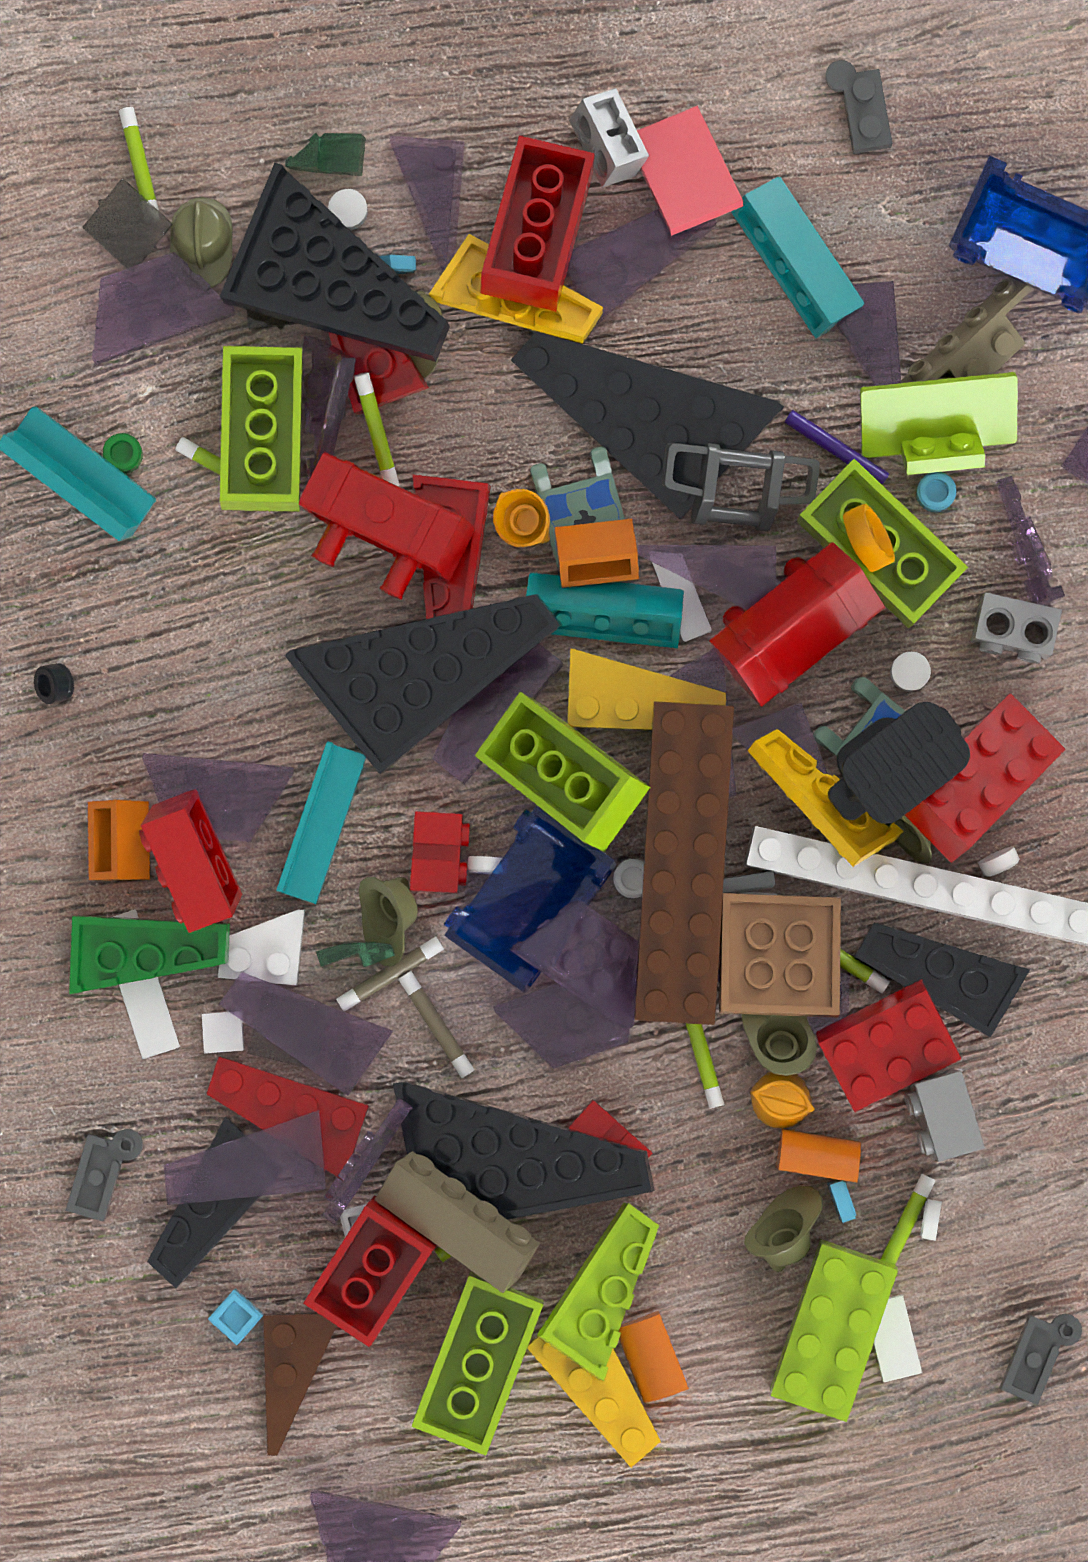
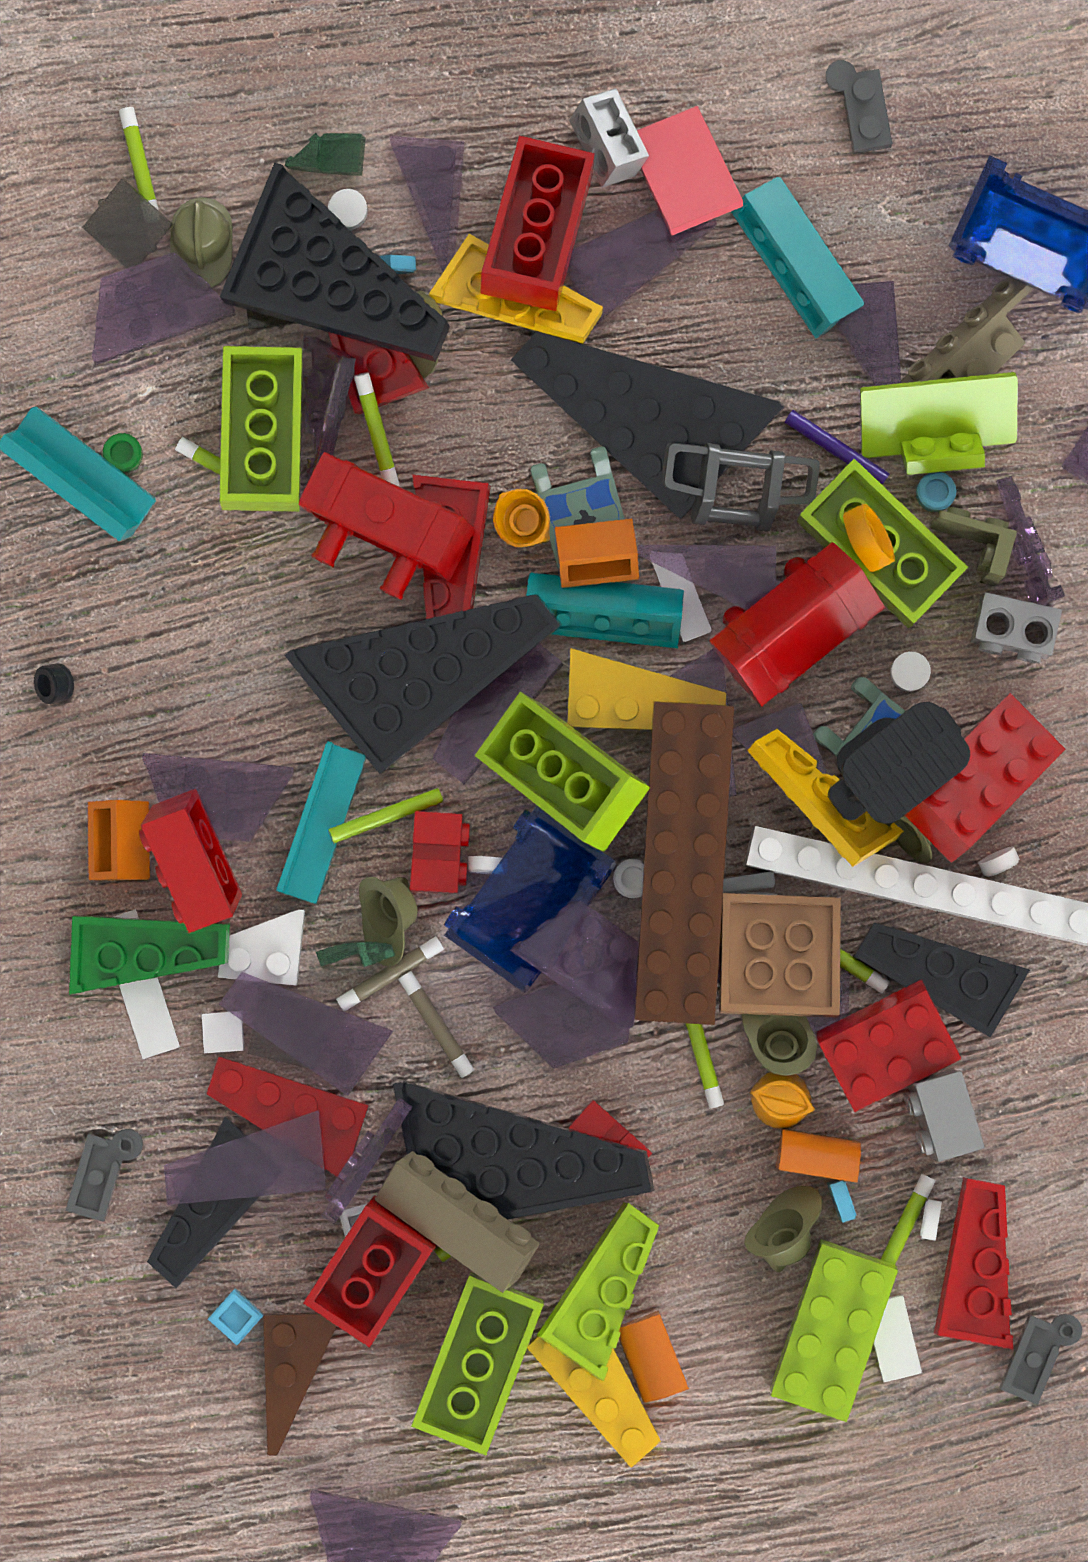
none -> lime bar [328,788,443,844]
none -> olive bracket [931,507,1017,587]
none -> red wing [934,1177,1013,1349]

